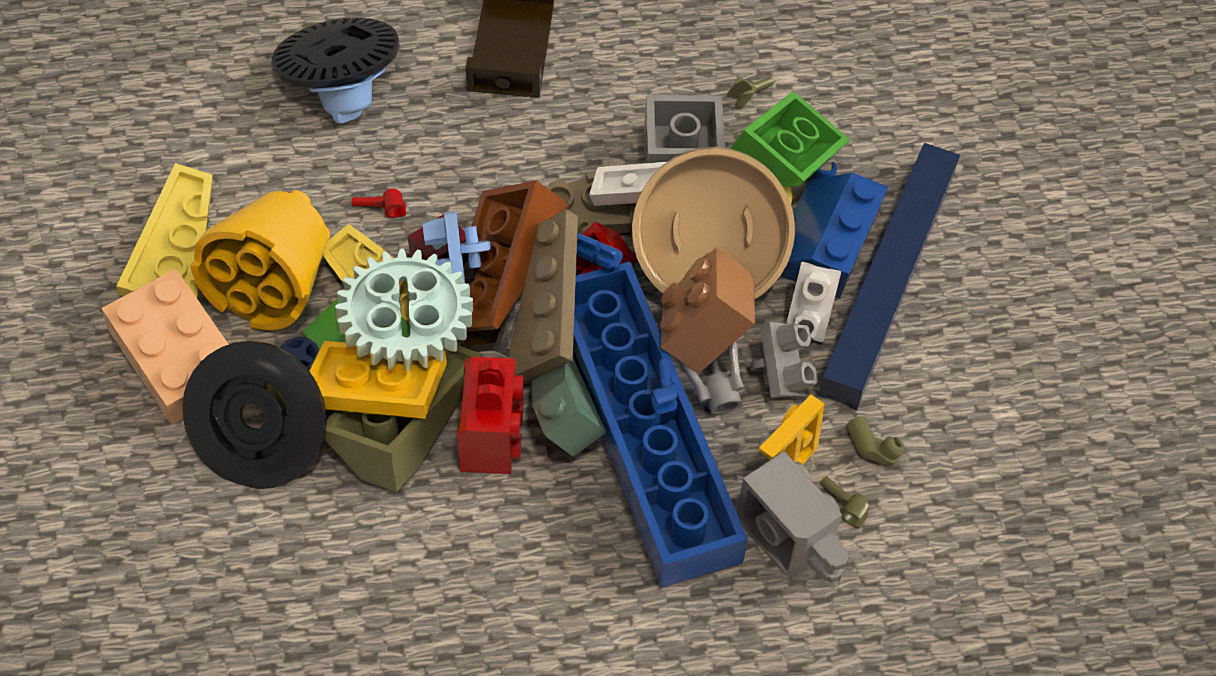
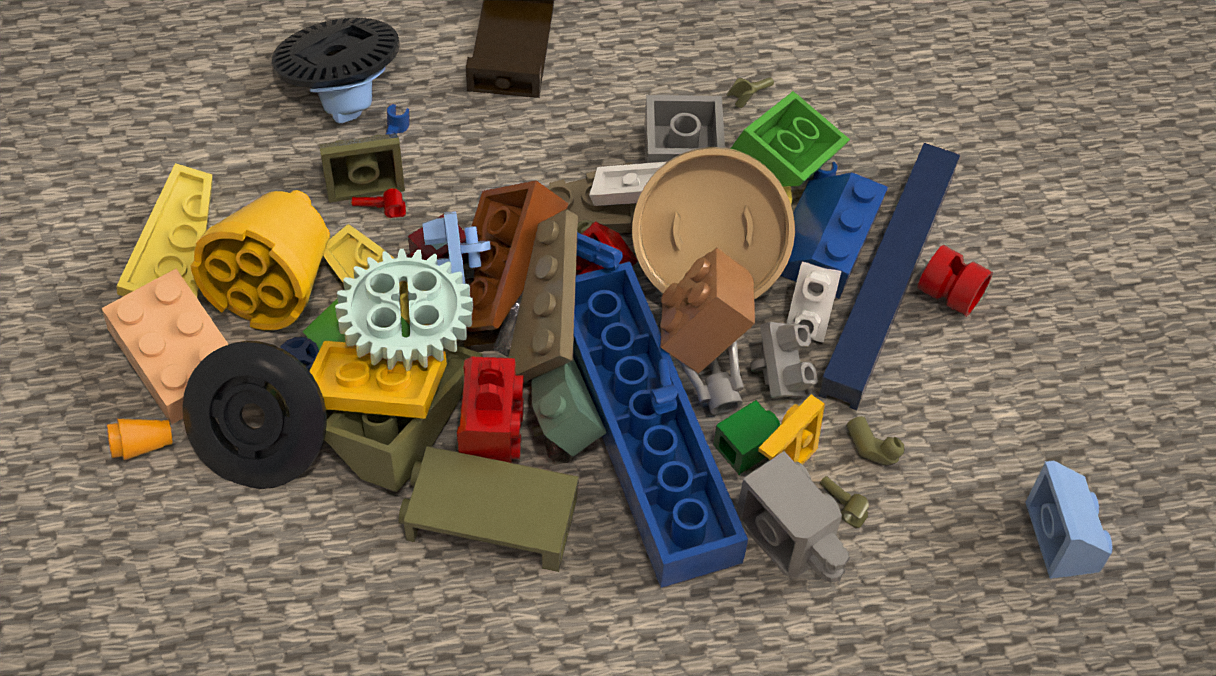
none -> light orange cone [107,419,172,461]
none -> olive slope [319,133,405,203]
none -> blue hand [385,104,410,135]
none -> olive panel [399,446,579,572]
none -> green brick [713,400,781,475]
none -> red wheel [917,245,993,317]
none -> light blue slope [1025,461,1112,579]

